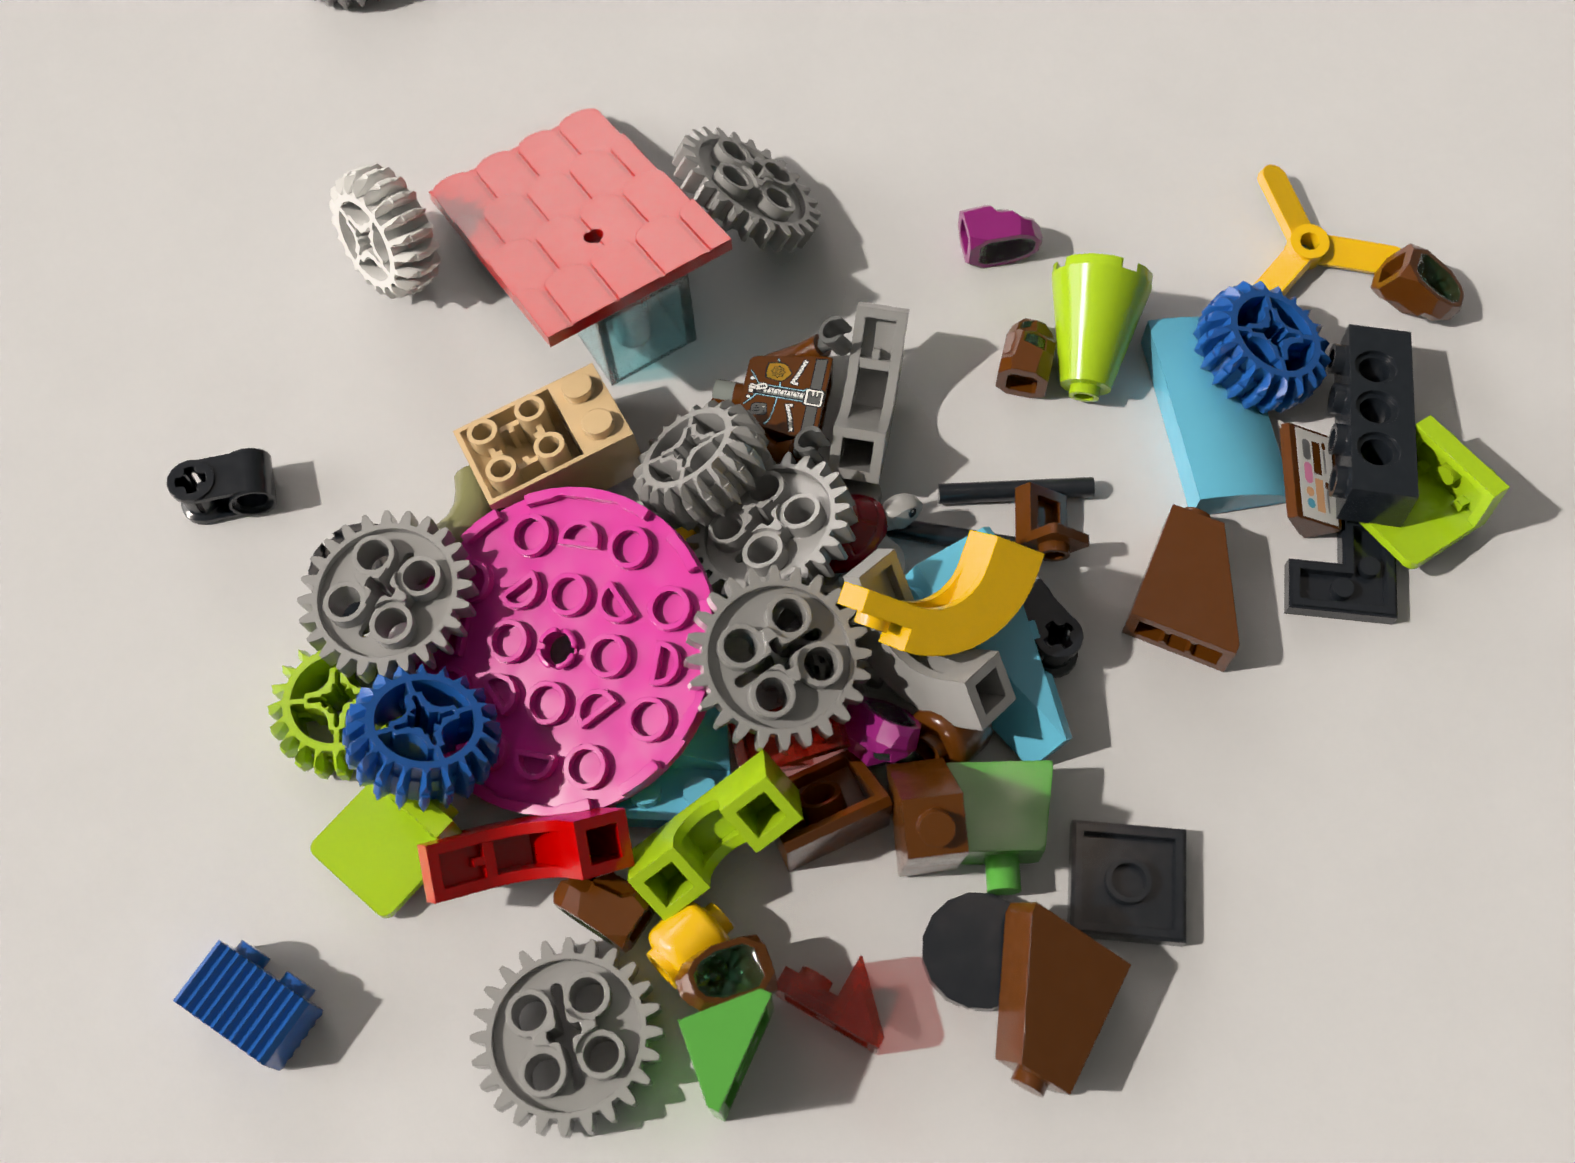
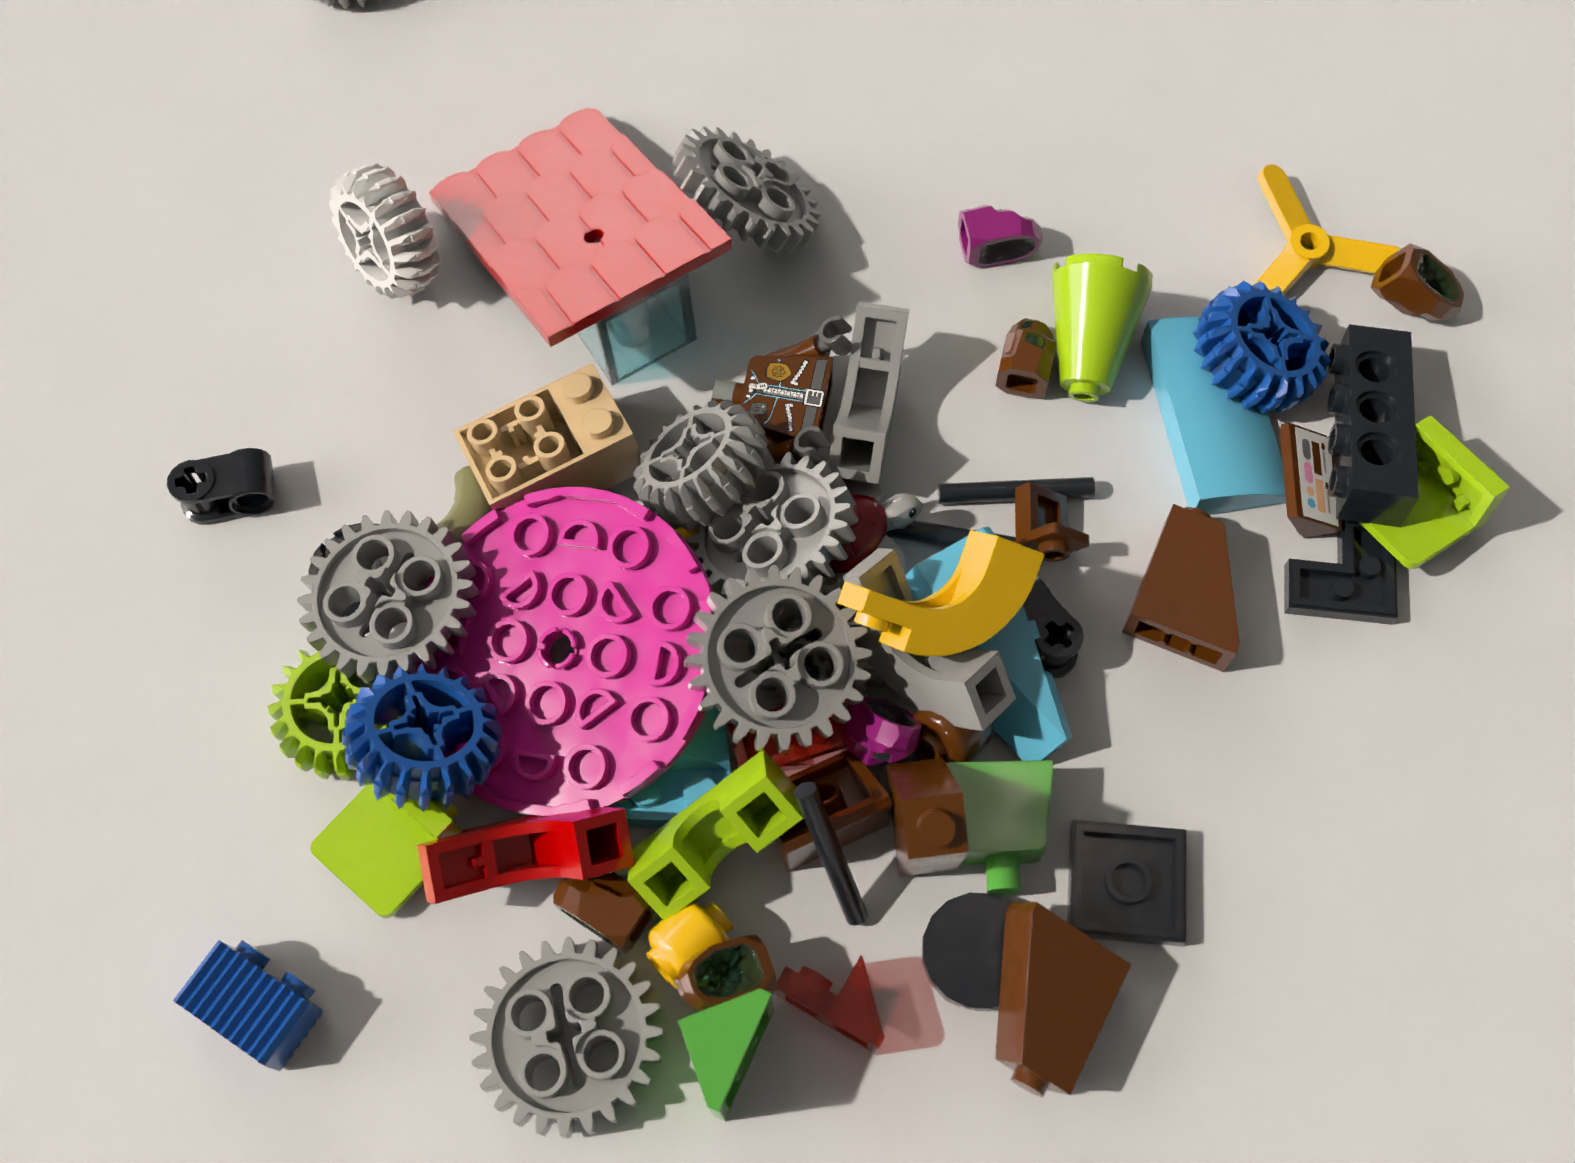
none -> black bar [793,782,868,926]

